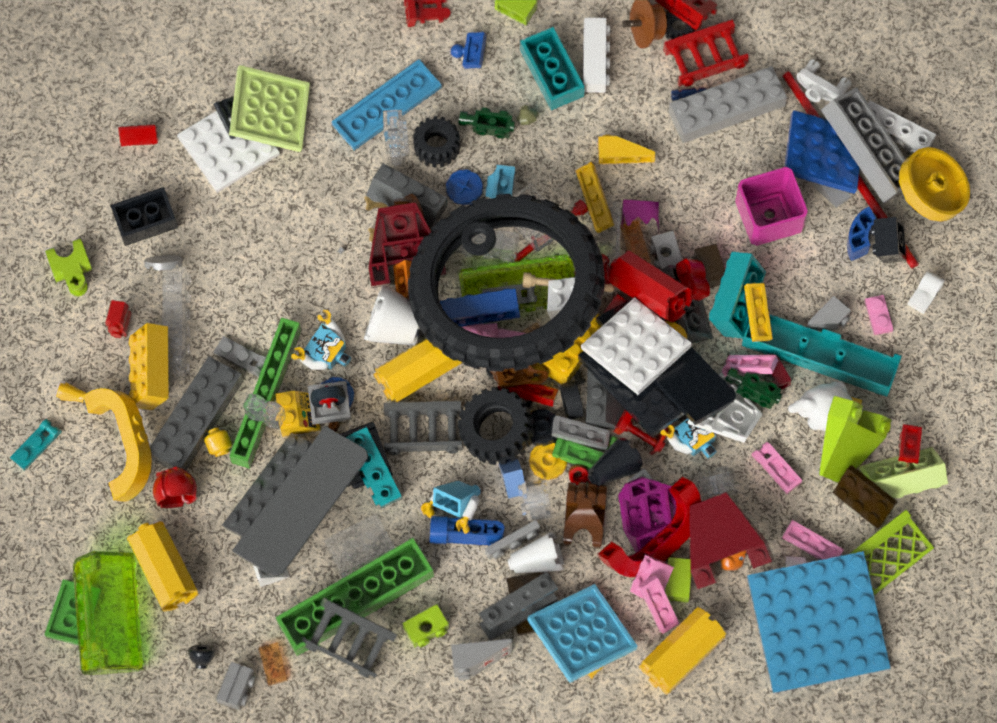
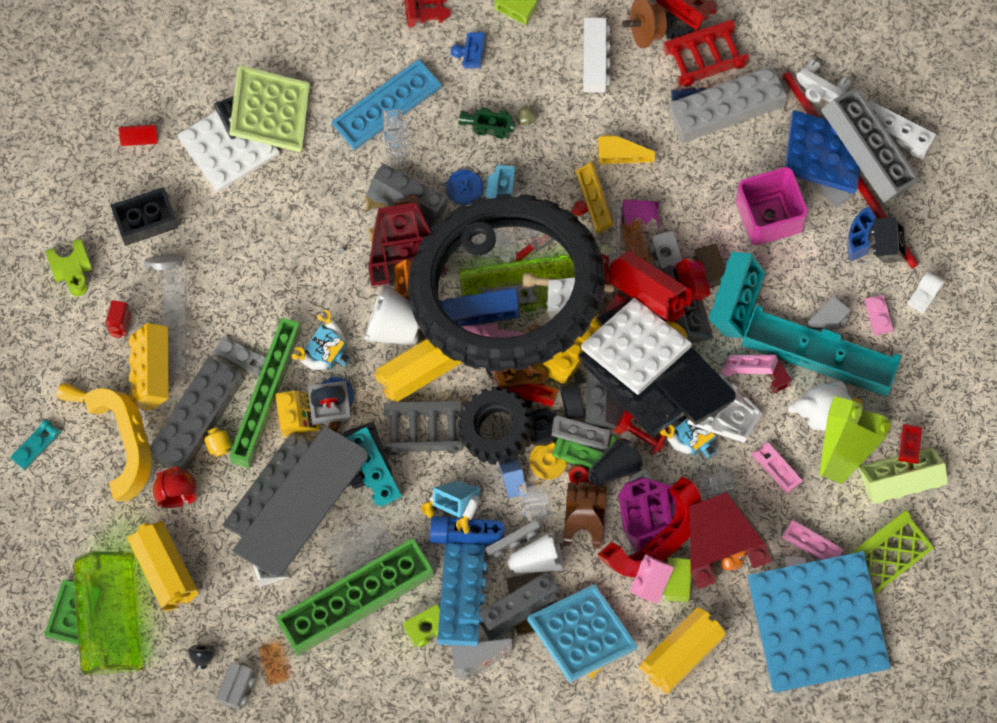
clear brick [243,394,286,429] -> none
dark grey fence [302,598,397,678] -> none
black tyre [413,116,460,168] -> none
teal brick [520,27,585,111] -> none
bright pink plate [638,575,679,634] -> none
dark green brick [724,367,783,409] -> none
yellow plate [744,283,772,342] -> none
dark brown plate [832,465,898,529] -> none
yellow piece [899,147,970,221] -> none
none -> dark azure plate [437,543,487,646]

